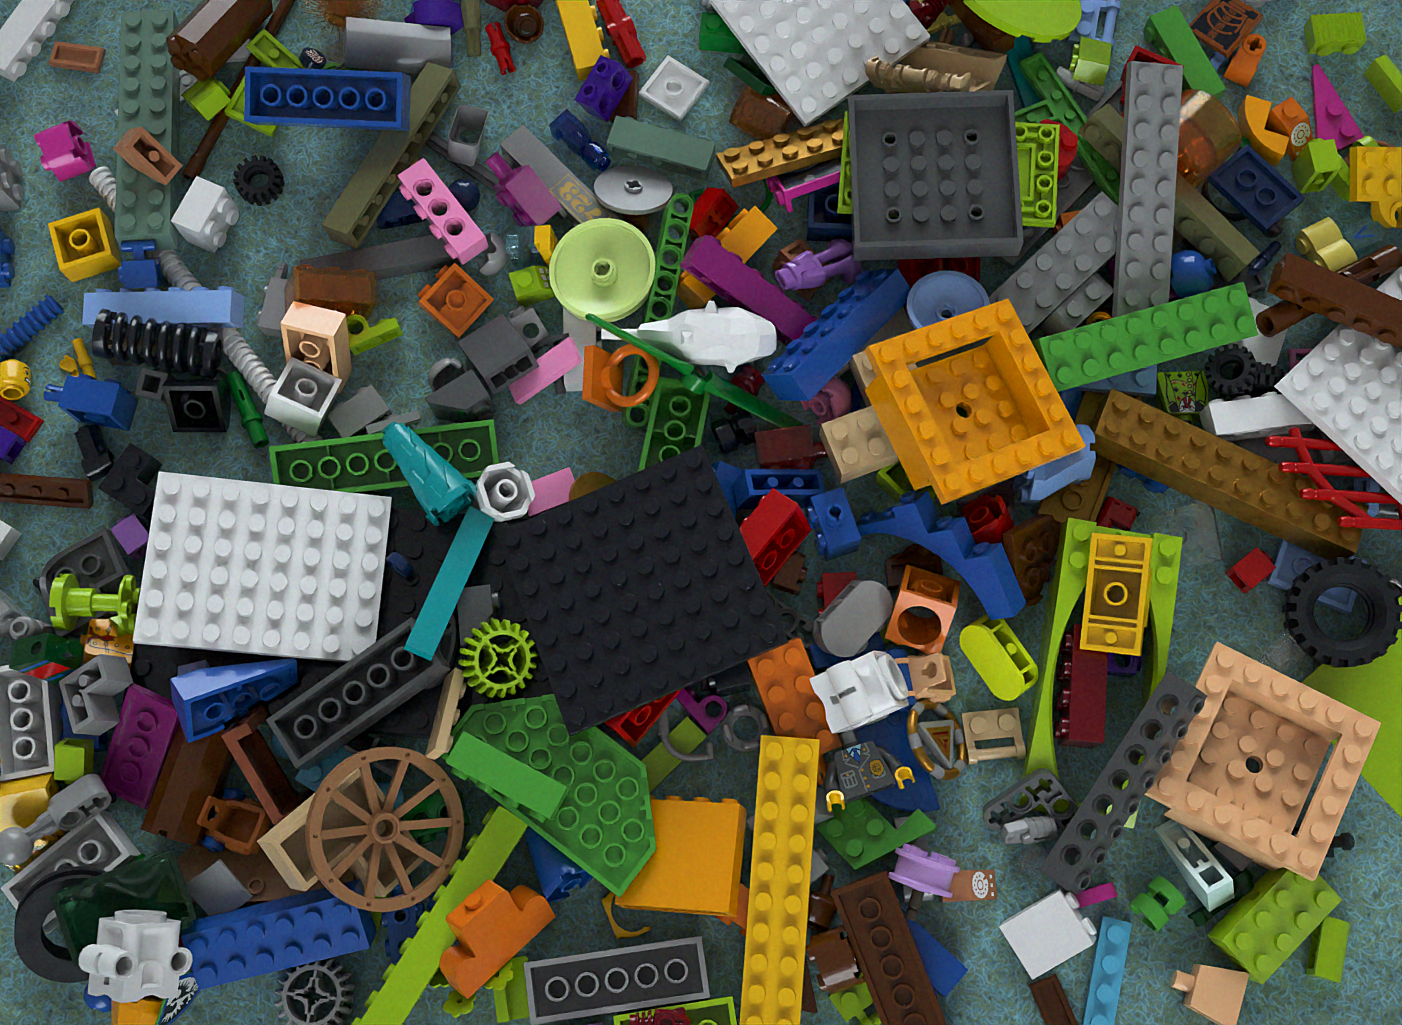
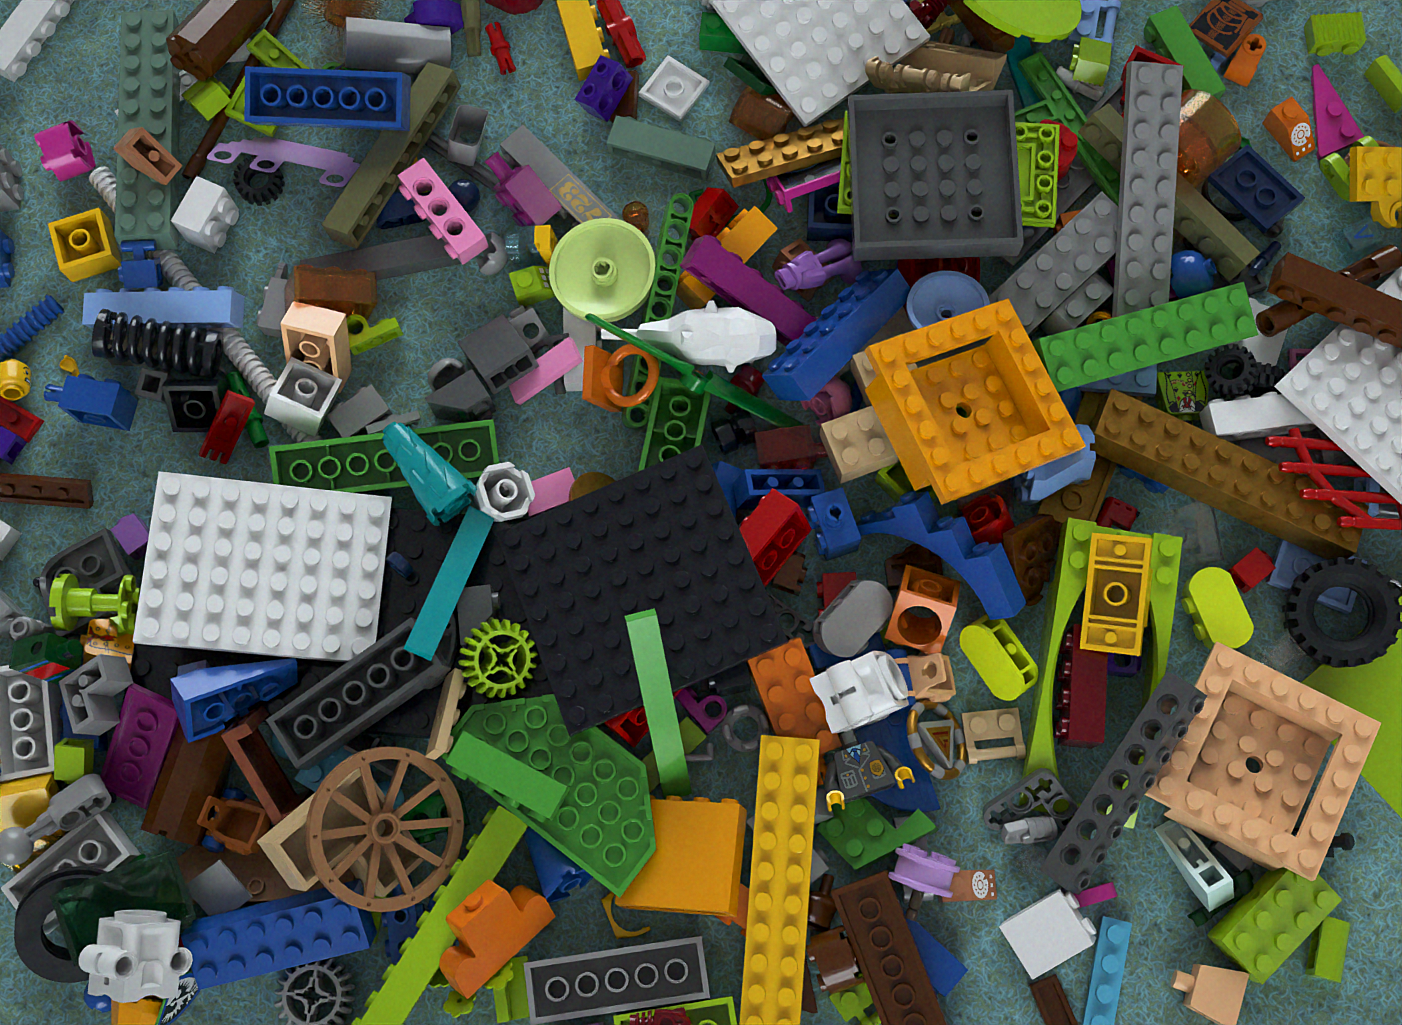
nougat tile [49,41,106,74] -> none
yellow piece [72,338,97,380] -> none
black piece [74,424,114,482] -> none
black brick [98,443,162,522] -> none
dark blue tile [299,47,327,69] -> none
orange plate [417,263,494,339] -> none
reddish brown hair [504,4,544,44] -> none
clear blue piece [549,109,611,172] -> none
light grey piece [594,166,673,215] -> none
bright green wheel [1129,875,1186,932] -> none
light orange brick [1238,95,1289,166] -> none
lime brick [1291,138,1342,194] -> none
light yellow brick [1295,217,1358,272] -> none
none -> red hinge [199,390,255,465]
none -> lavender piece [207,136,360,187]
none -> bright green tile [625,608,692,800]
none -> neon yellow brick [1181,567,1254,650]

